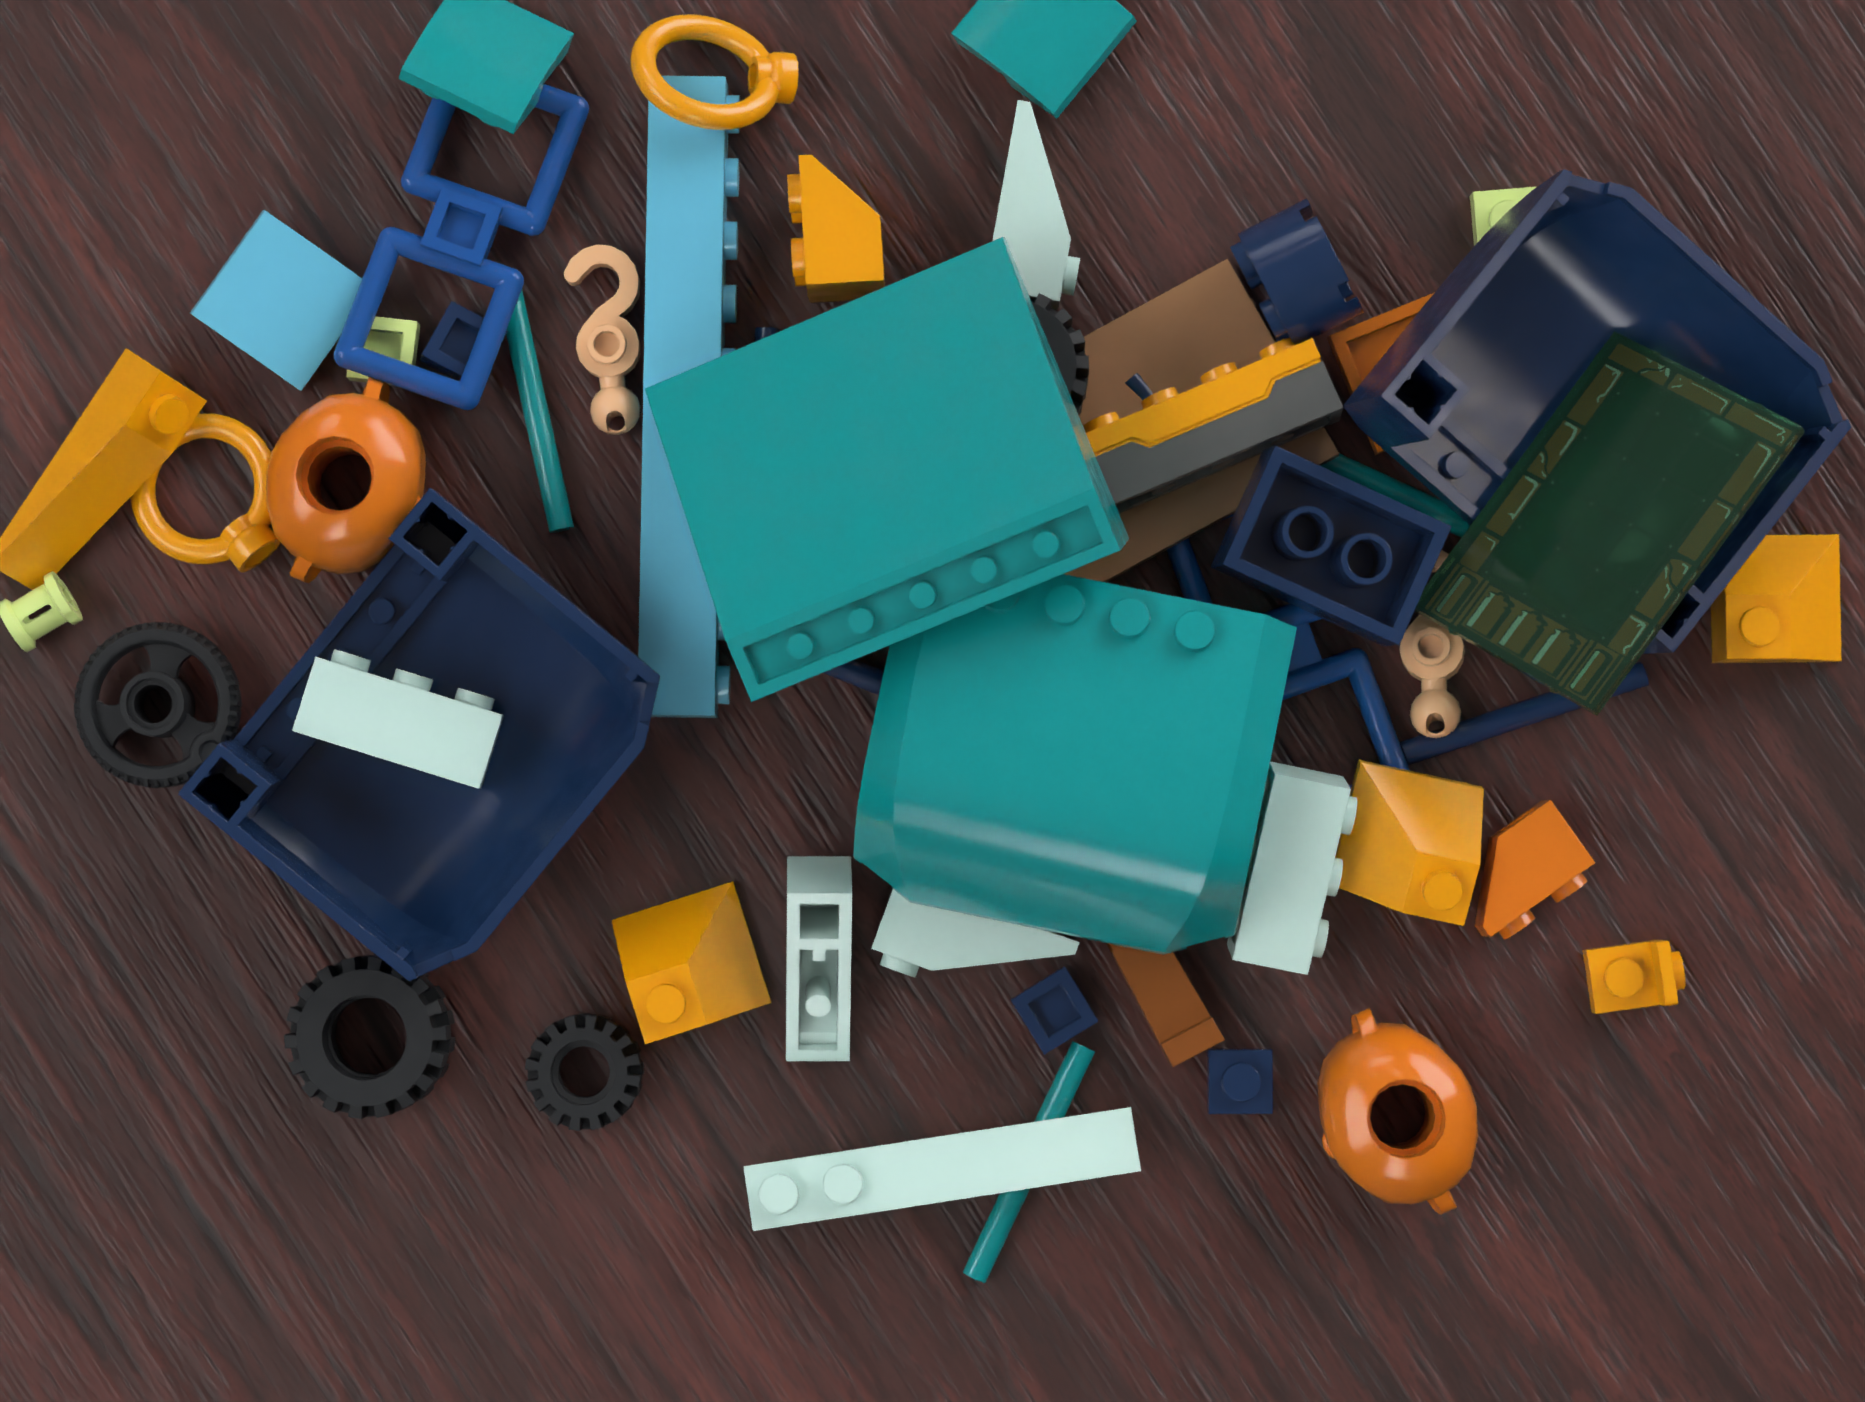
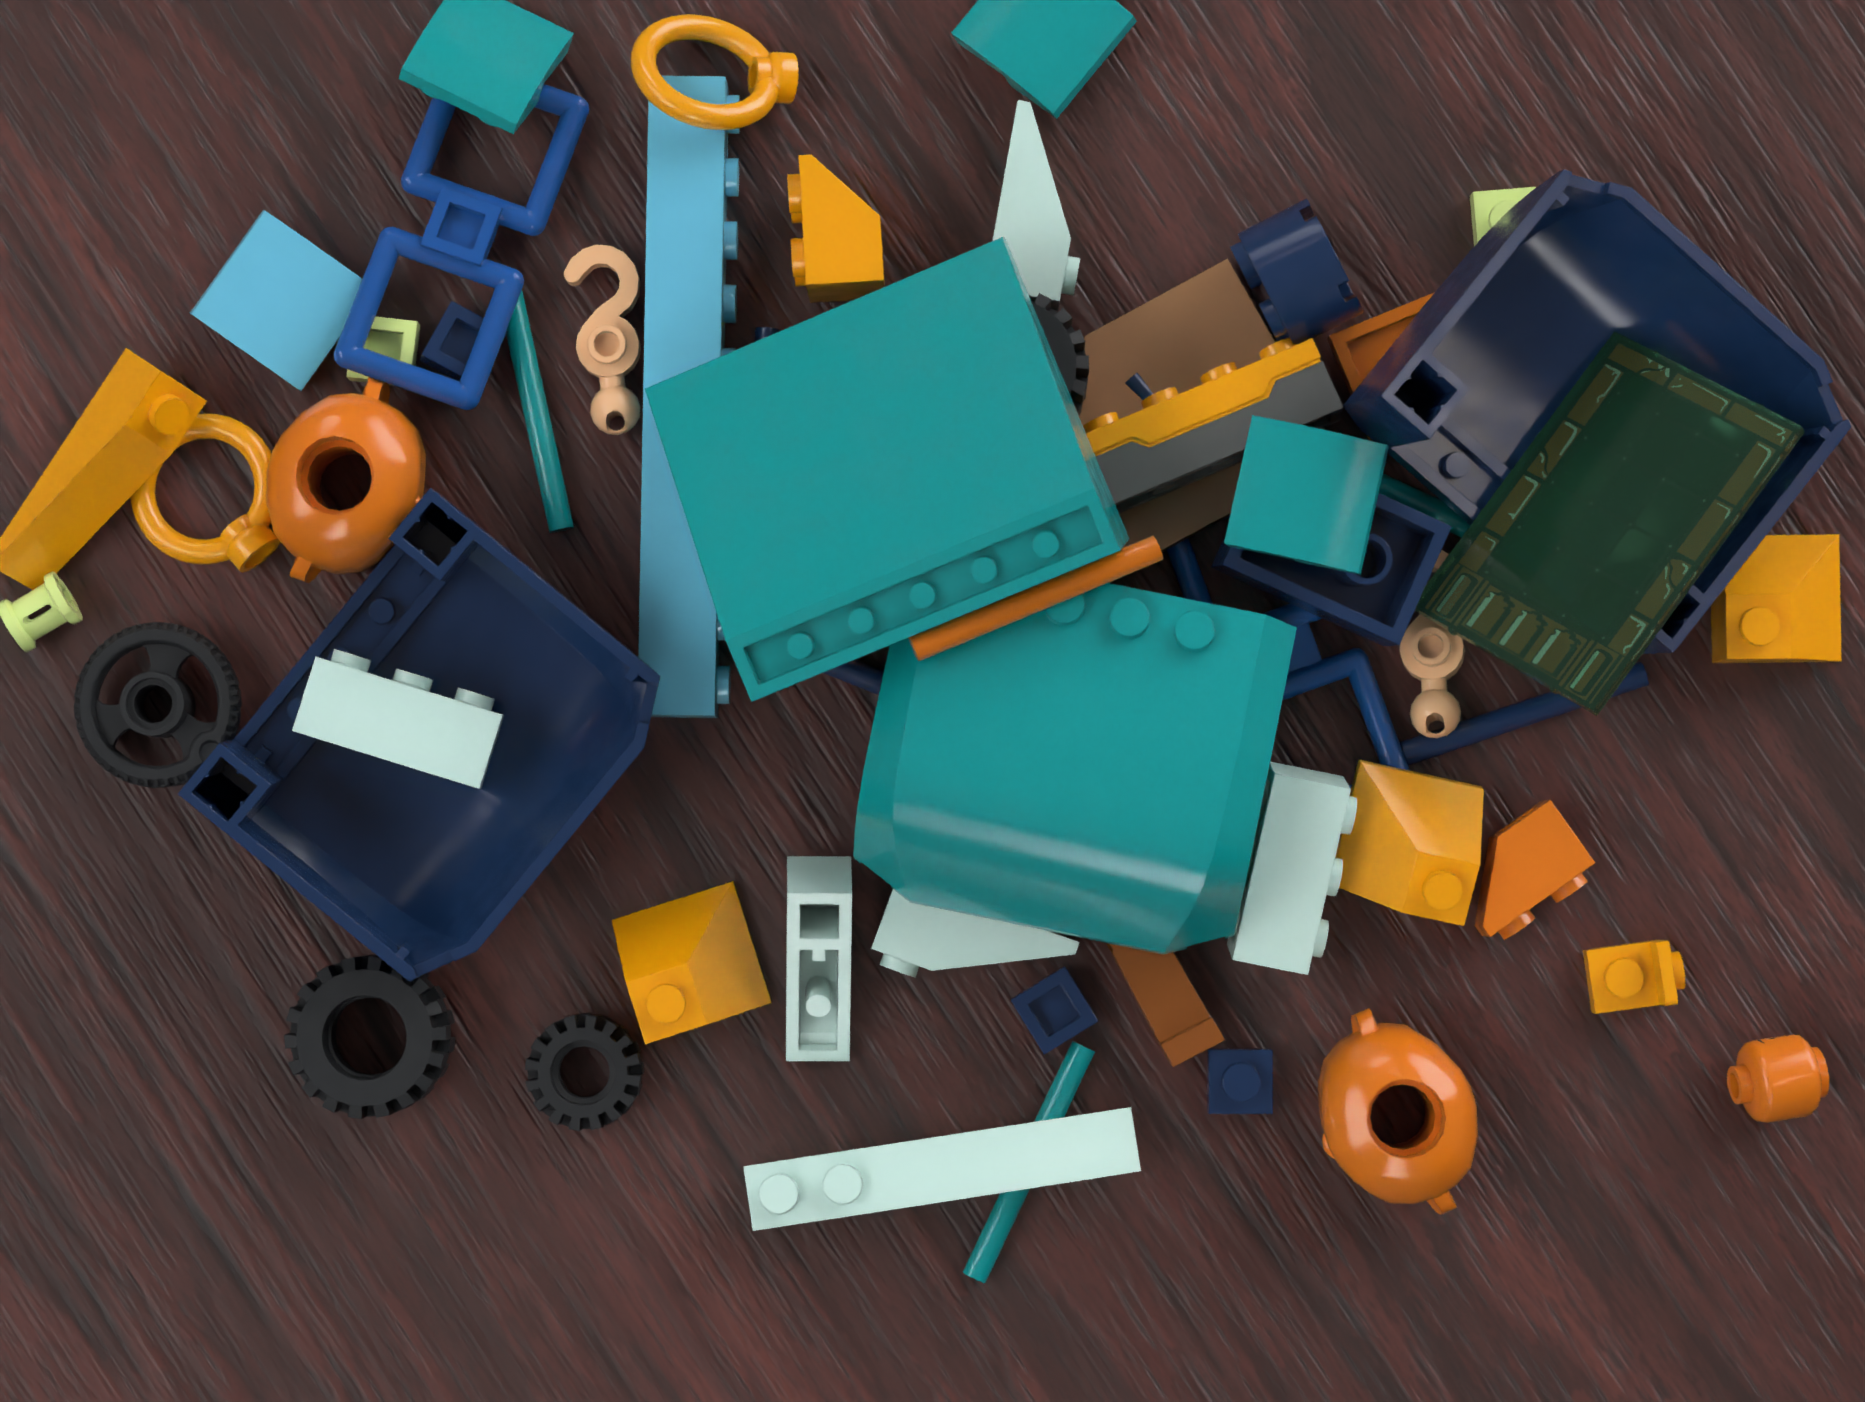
none -> orange bar [909,536,1163,661]
none -> teal slope [1224,415,1389,575]
none -> orange head [1727,1035,1829,1123]

